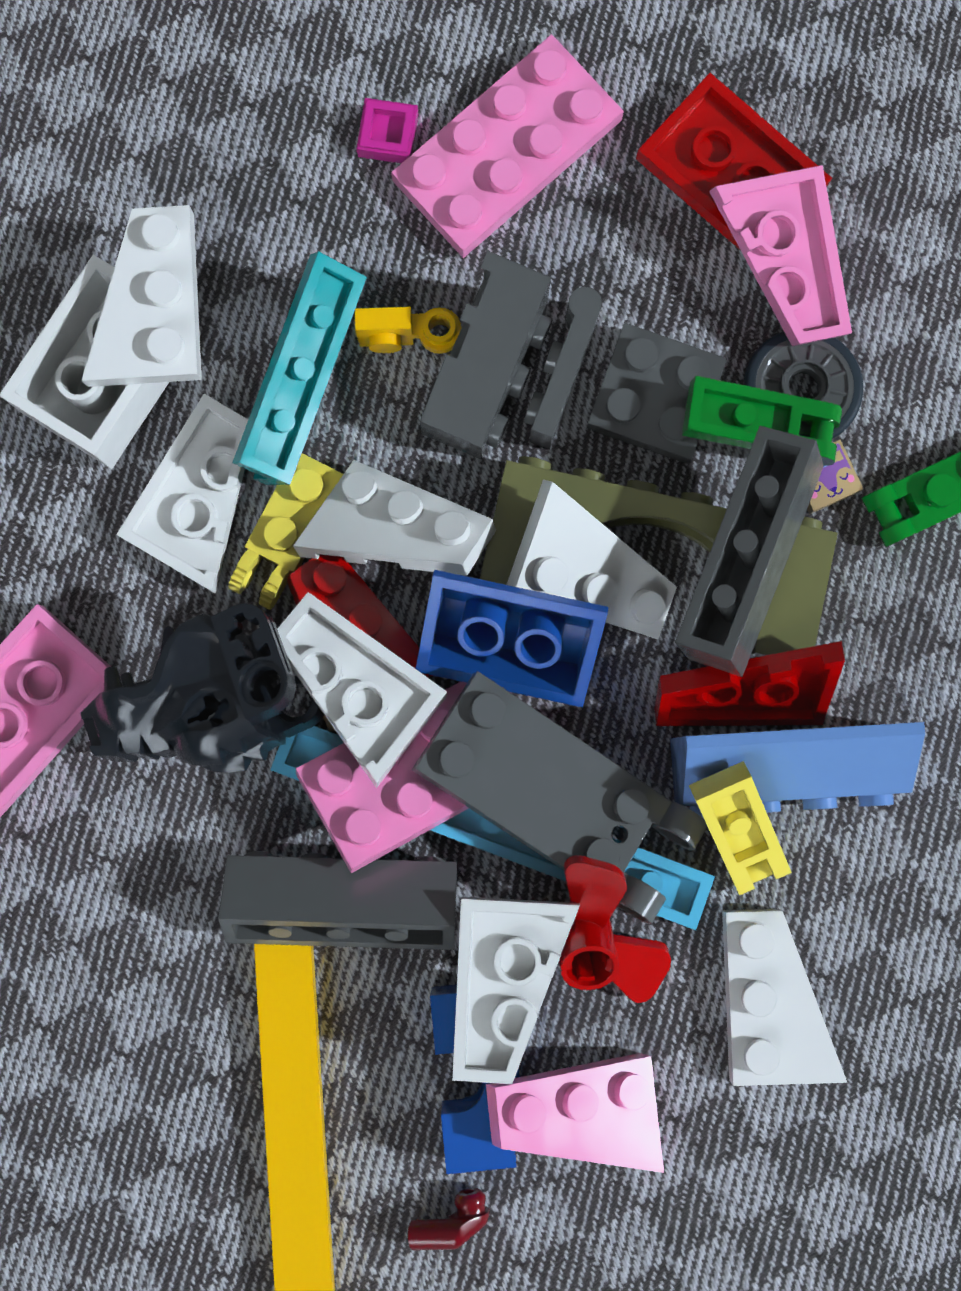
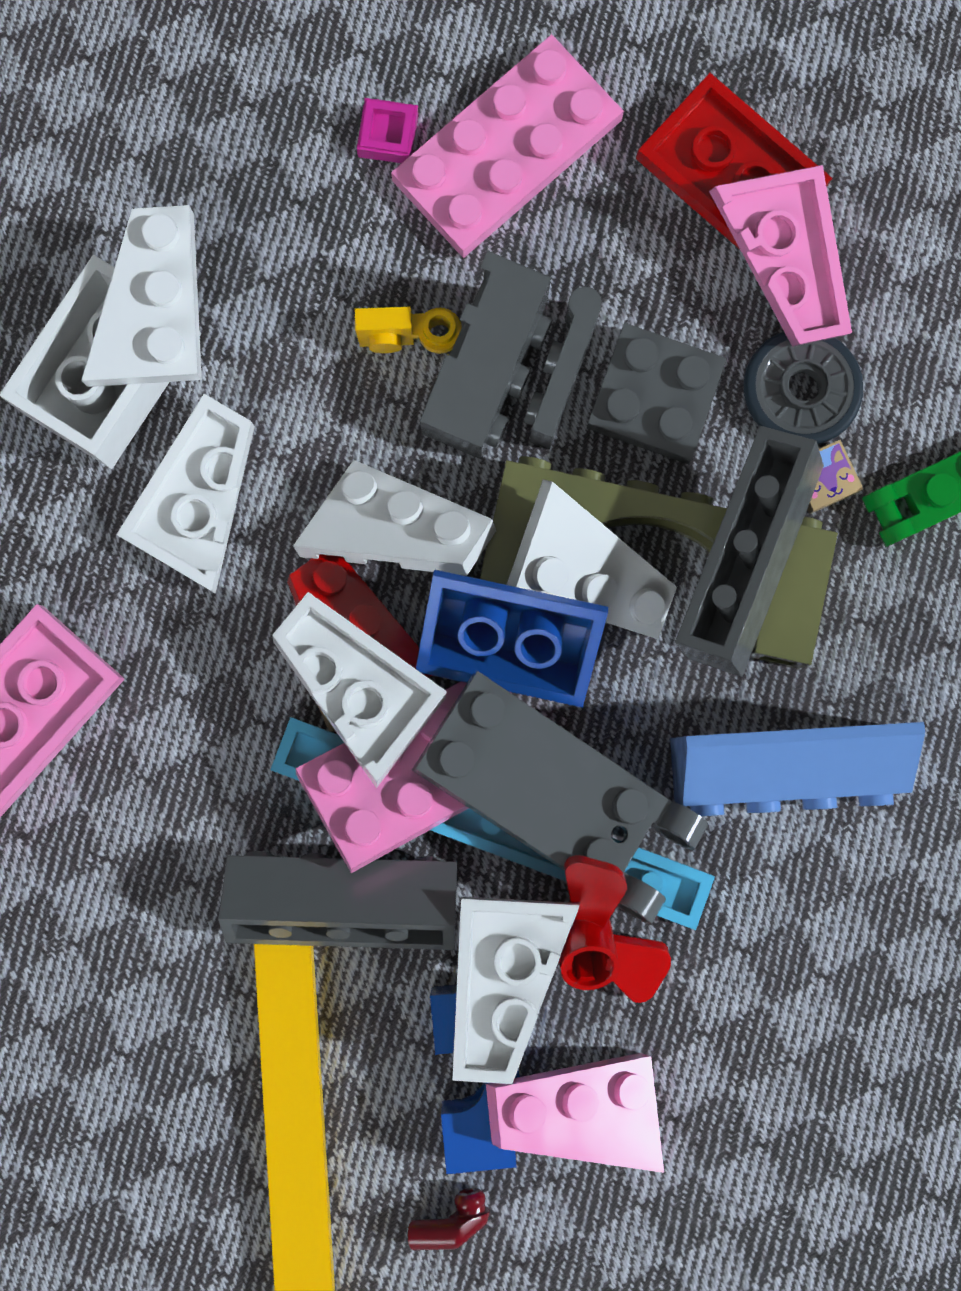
black animal [81,603,324,773] -> none
light yellow hinge [228,453,343,610] -> none
fence [232,251,367,485] -> none
red wing [654,641,845,726] -> none
green plate [682,376,842,466] -> none
light yellow plate [689,761,792,896] -> none
white wing [722,909,847,1086] -> none

